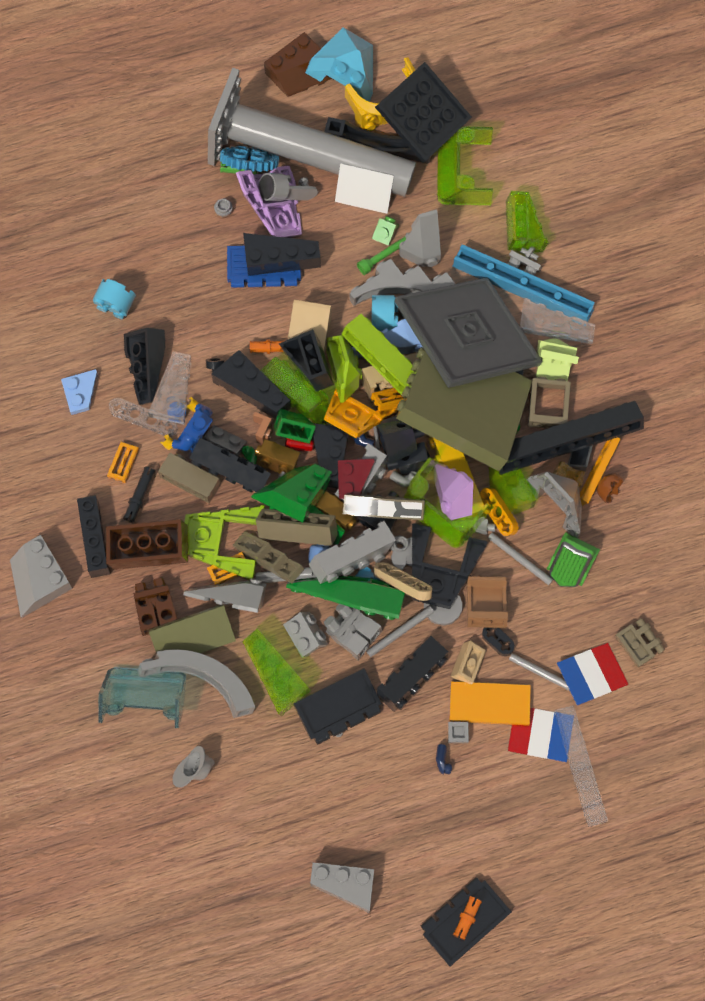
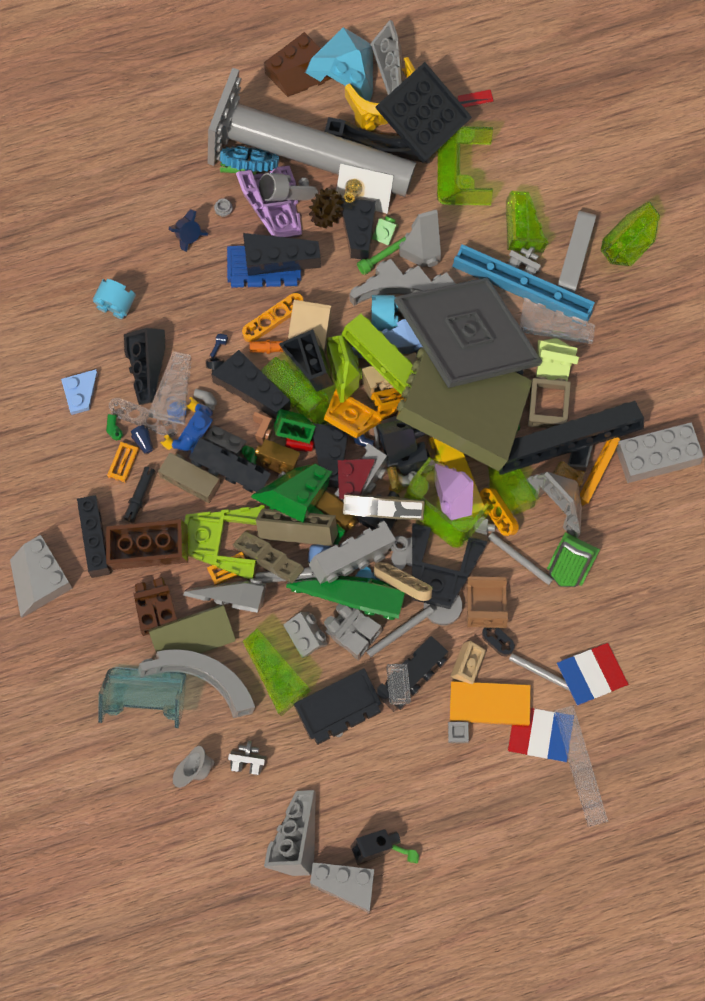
black hinge [420,877,512,967] -> none
dark blue arm [436,744,452,775] -> none
orange pin [453,896,482,940] -> none
dark orange hair [597,473,623,503] -> none
dark tan plate [615,618,665,668] -> none
none -> green arm [106,414,123,441]
none -> dark blue cone [131,425,154,454]
none -> dark blue piece [168,209,208,252]
none -> light grey arm [193,388,217,411]
none -> dark blue hand [210,333,228,358]
none -> hips [228,740,267,775]
none -> light orange beam [242,293,304,342]
none -> light grey wedge [264,790,316,876]
none -> dark brown gear [309,188,344,229]
none -> black wedge [341,198,376,260]
none -> clear yellow cone [344,179,363,203]
none -> black torso [350,829,401,865]
none -> light grey wedge [371,20,402,95]
none -> clear yellow arm [386,467,403,493]
none -> clear tile [386,664,411,704]
none -> bright green hand [392,845,419,863]
none -> red sticker [458,90,494,107]
none -> light grey beam [558,211,596,293]
none -> clear neon green wedge [601,202,660,266]
none -> light grey brick [616,422,704,483]

